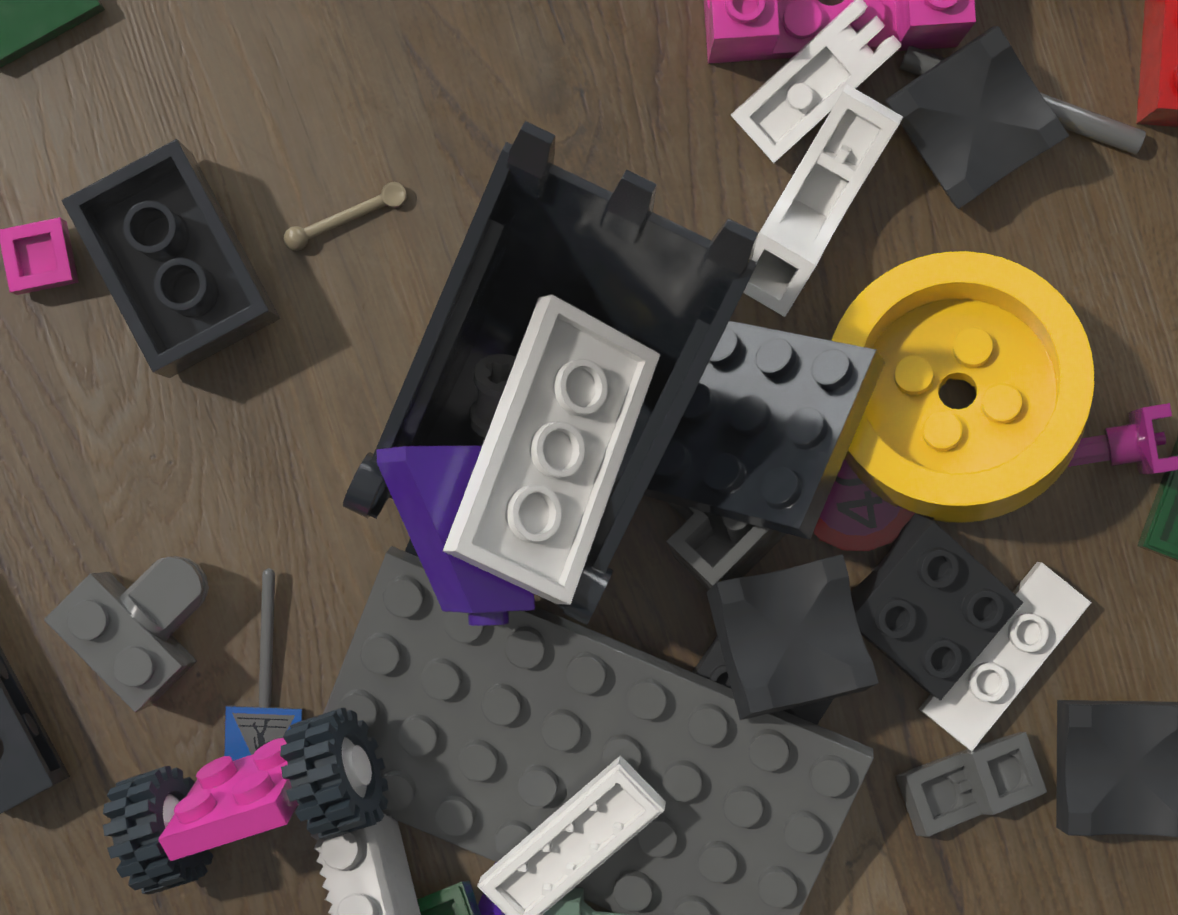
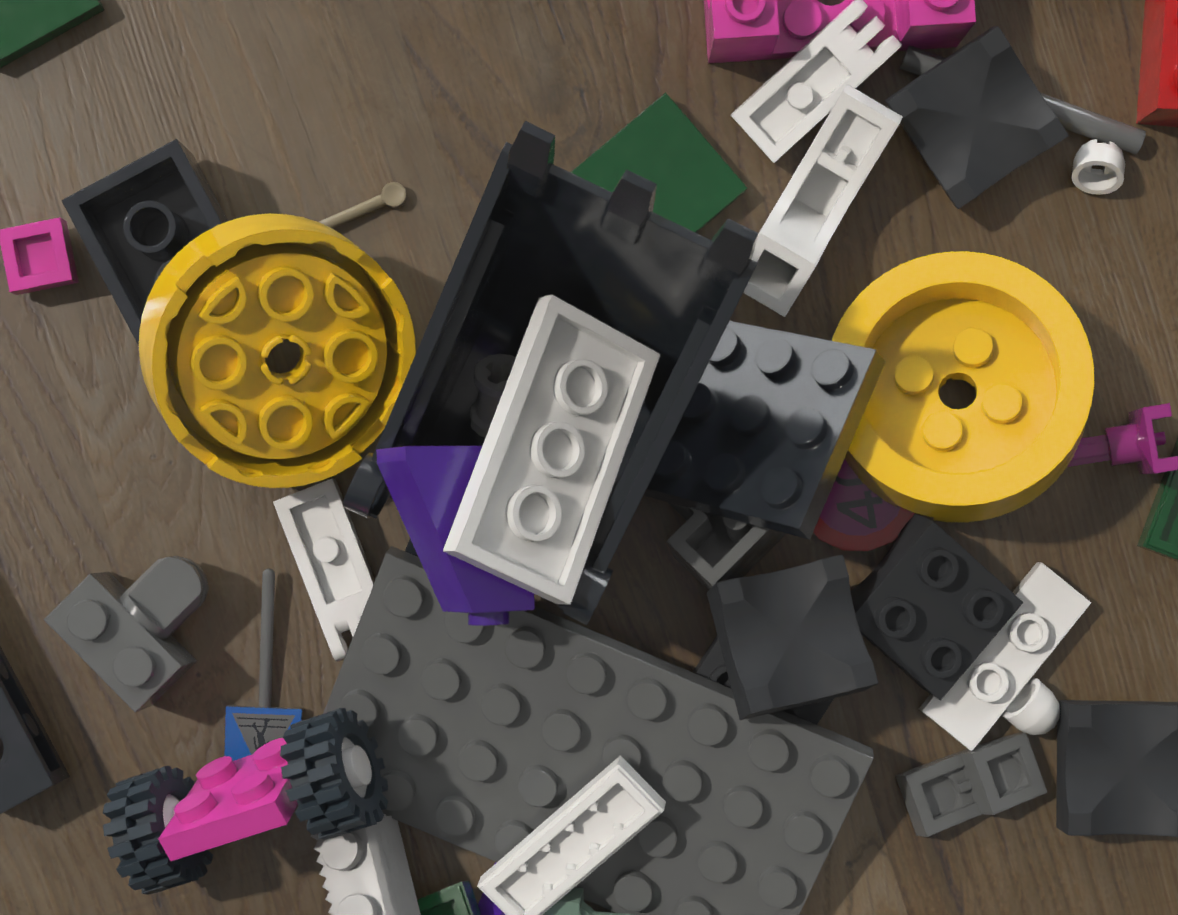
none -> yellow brick [139,213,416,488]
none -> white hinge [273,478,375,662]
none -> dark green tile [571,92,747,233]
none -> white hinge [1002,678,1060,735]
none -> white hinge [1072,139,1125,195]

